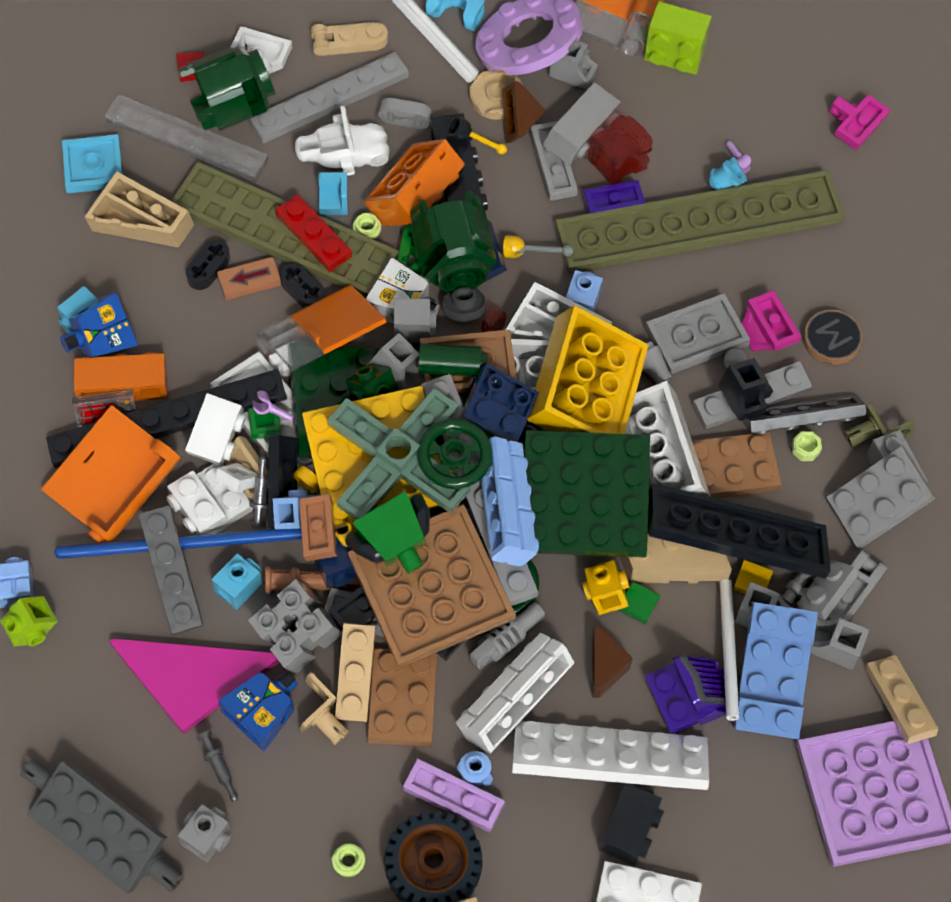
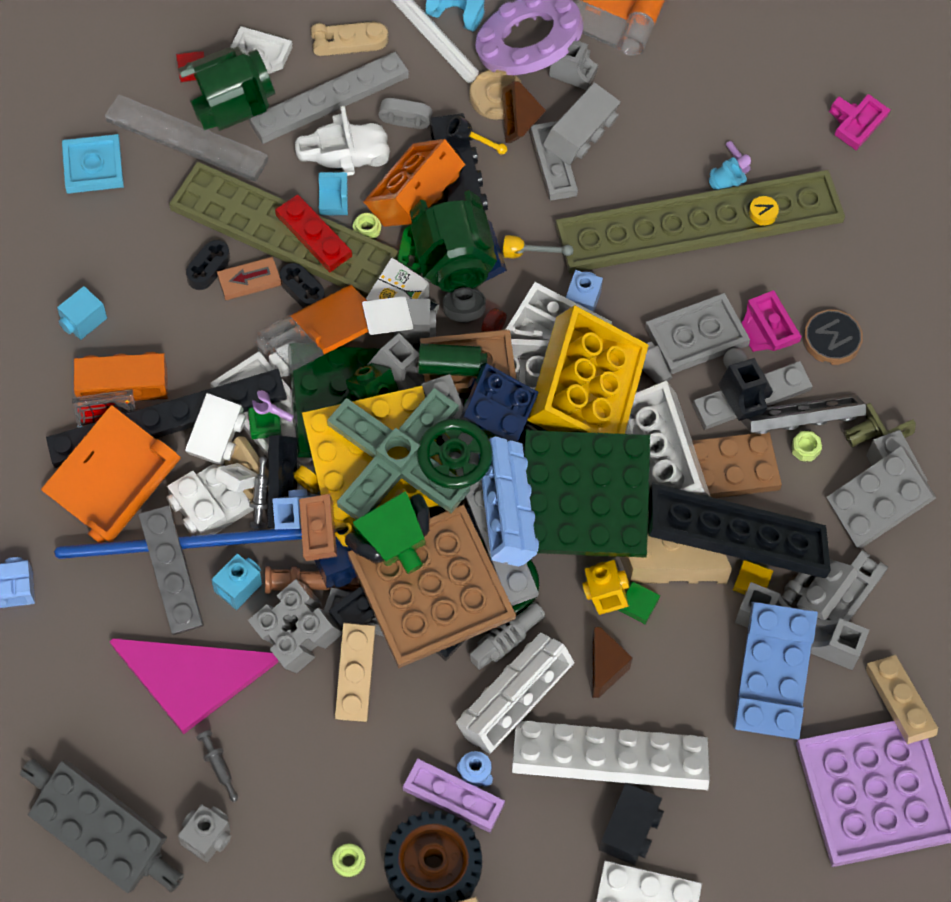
lime brick [0,596,58,647] -> none
blue torso [60,293,138,357] -> none
tan wedge [84,171,194,248] -> none
blue torso [218,671,298,752] -> none
tan bracket [299,672,350,746] -> none
medium nougat plate [368,649,437,746] -> none
dark purple plate [583,180,645,214] -> none
clear red piece [587,115,653,185] -> none
lime brick [644,1,712,75] -> none
dark purple piece [645,654,726,734] -> none
white piece [719,579,739,721] -> none
none -> white sticker [362,296,413,335]
none -> yellow tile [749,196,779,225]

